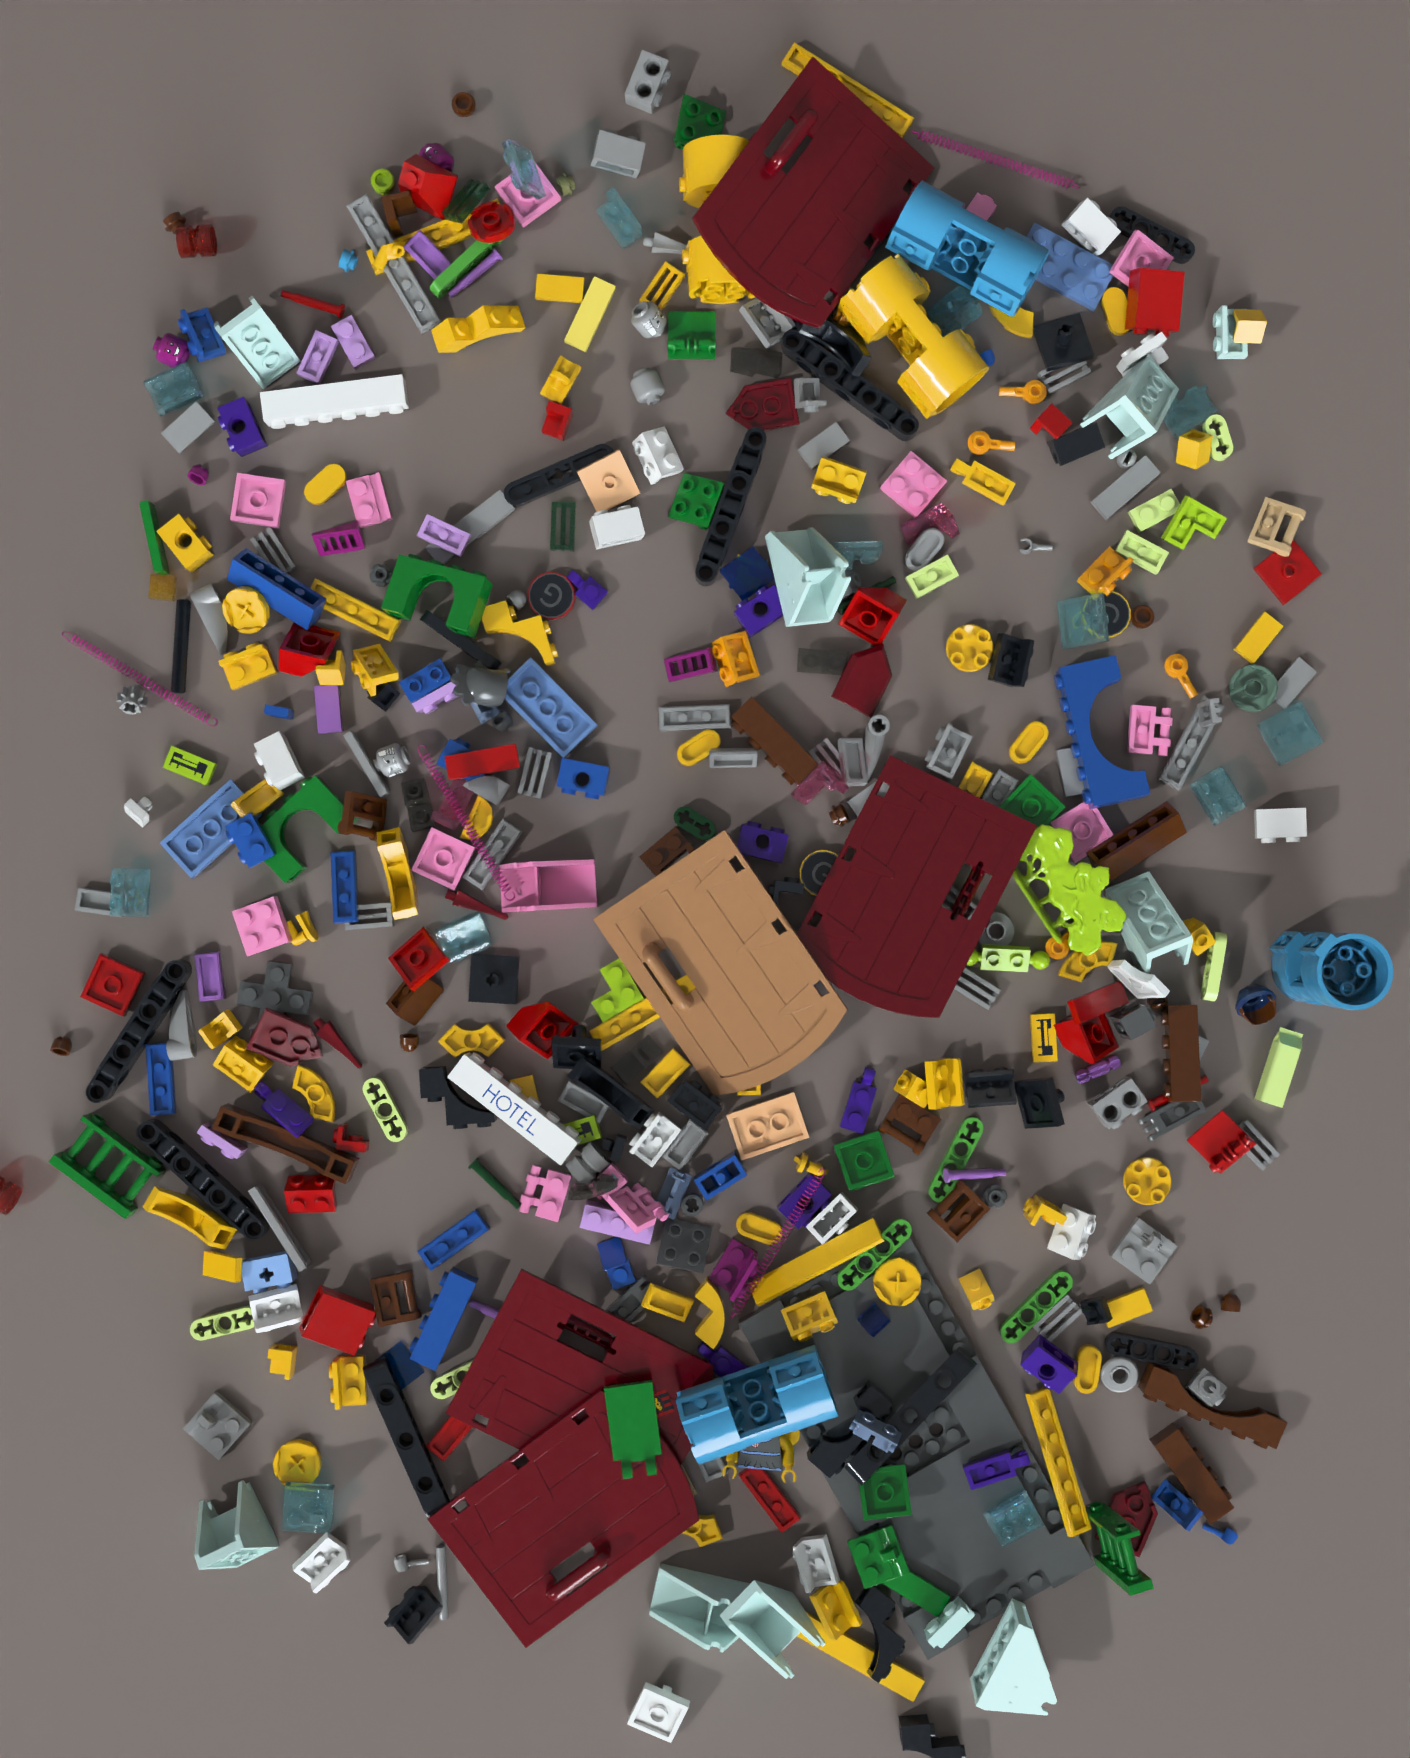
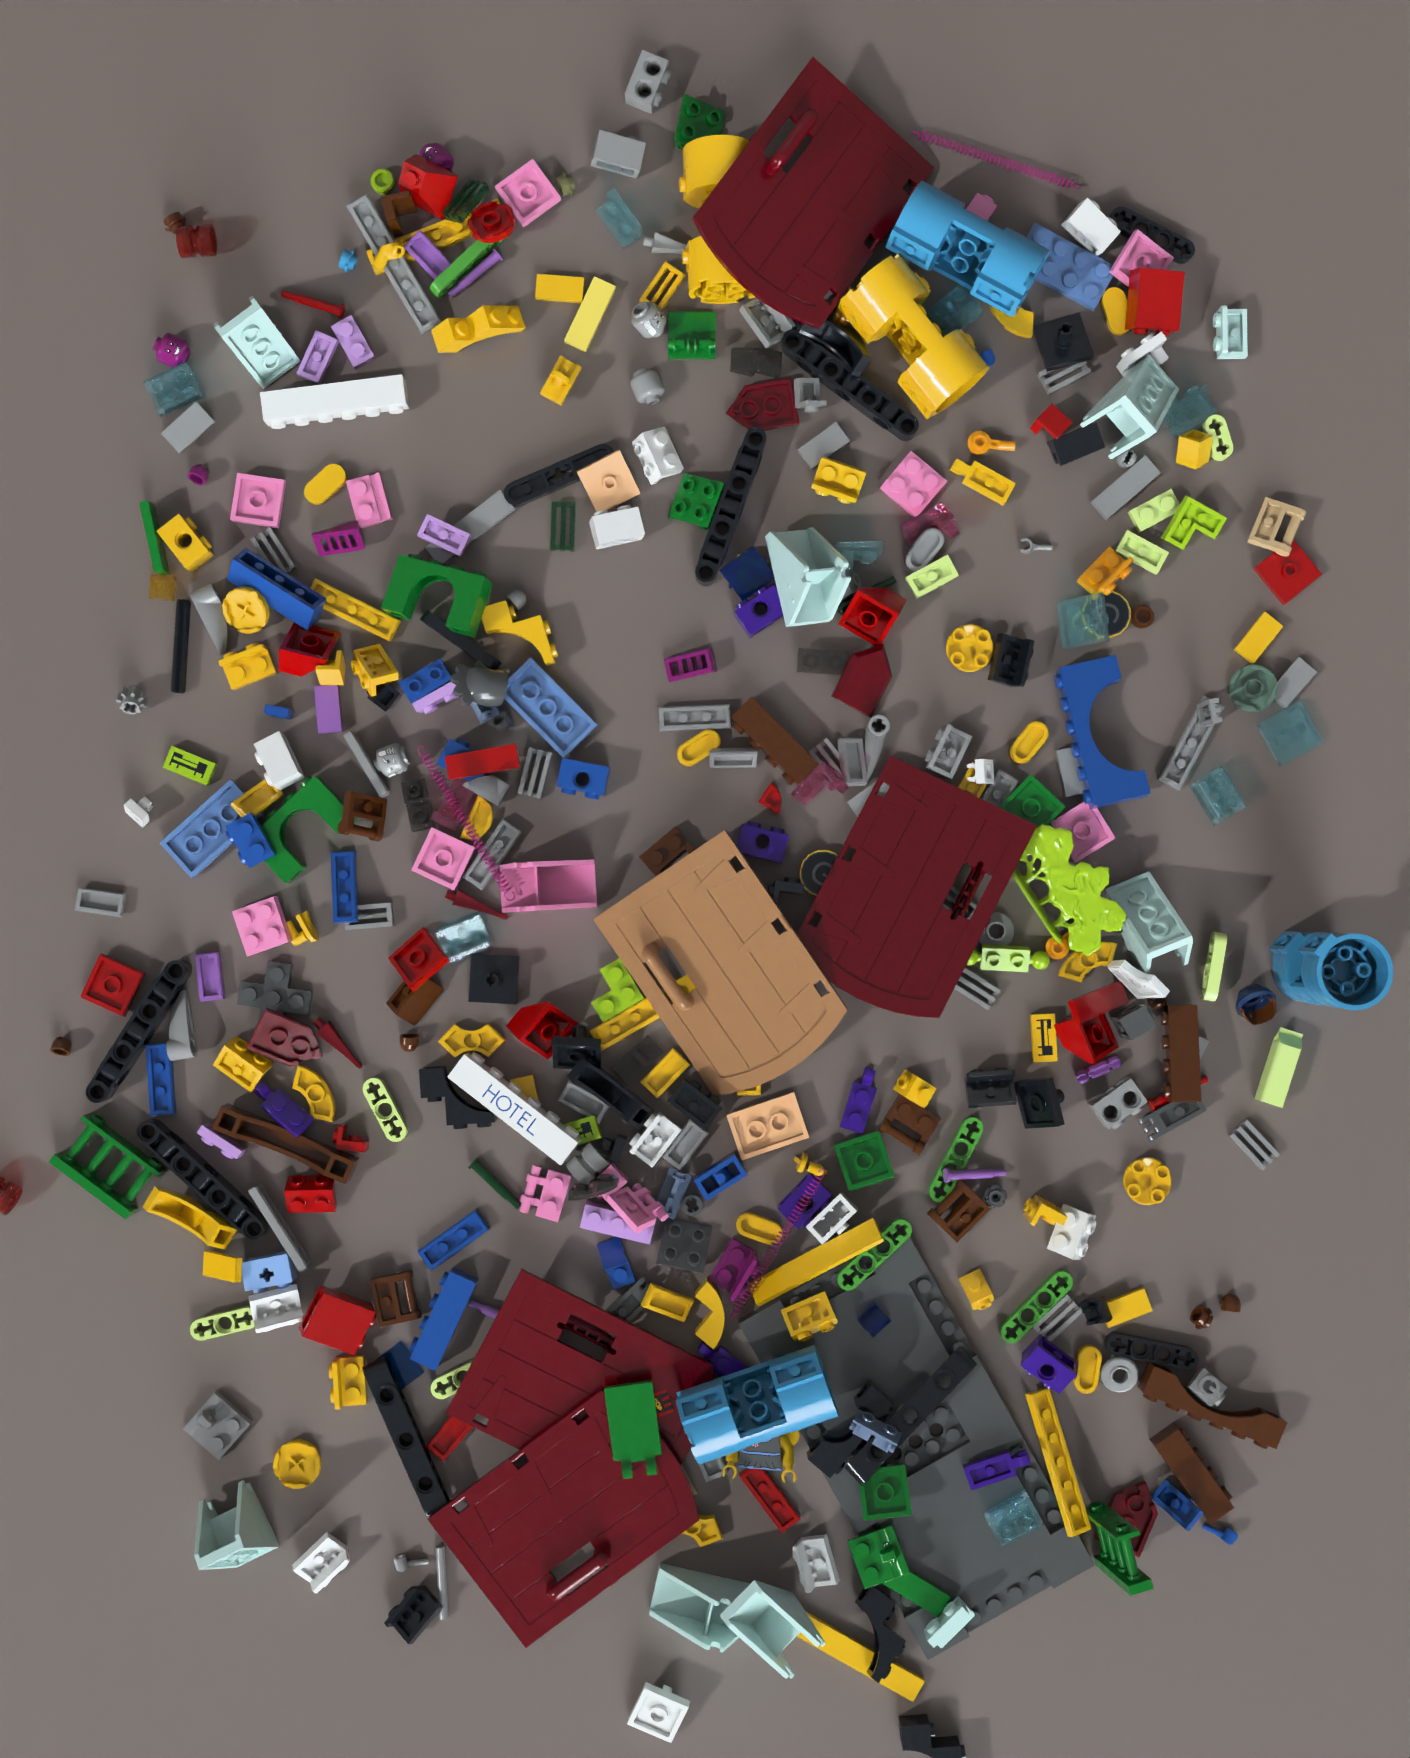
dark pink piece [62,631,218,726] -> none
clear light blue bracket [109,868,150,917] -> none
blue bracket [178,307,226,362] -> none
yellow bracket [198,1009,243,1049] -> none
dark purple brick [217,397,267,457] -> none
yellow panel [268,1343,298,1380] -> none
clear light blue hinge [282,1481,335,1534] -> none
dark grey plate [369,564,392,587] -> none
yellow arch [377,827,418,920] -> none
reddish brown plate [452,92,476,117] -> none
clear light blue hinge [502,139,546,200] -> none
black tile [528,572,575,620] -> none
red panel [542,401,573,441] -> none
dark purple plate [567,570,608,611] -> none
dark green beam [674,806,715,840] -> none
light orange bracket [712,631,760,687] -> none
yellow tile [781,42,914,138] -> none
yellow bracket [809,1580,863,1640] -> none
reddish brown plate [829,804,850,827] -> none
yellow tile [873,1257,921,1306] -> none
yellow bracket [924,1058,965,1110] -> none
light aqua ladder [970,1598,1057,1715] -> none
light orange plate [998,380,1047,404] -> none
reddish brown brick [1086,801,1187,882] -> none
light grey hinge [1110,1217,1177,1285] -> none
bright pink plate [1127,705,1173,756] -> none
light orange plate [1164,654,1198,699] -> none
yellow bracket [1183,917,1216,956] -> none
red hinge [1187,1110,1256,1174] -> none
panel [1232,309,1267,343] -> none
white brick [1254,808,1307,843] -> none
none -> red tile [758,782,782,815]
none -> white tile [967,759,994,784]

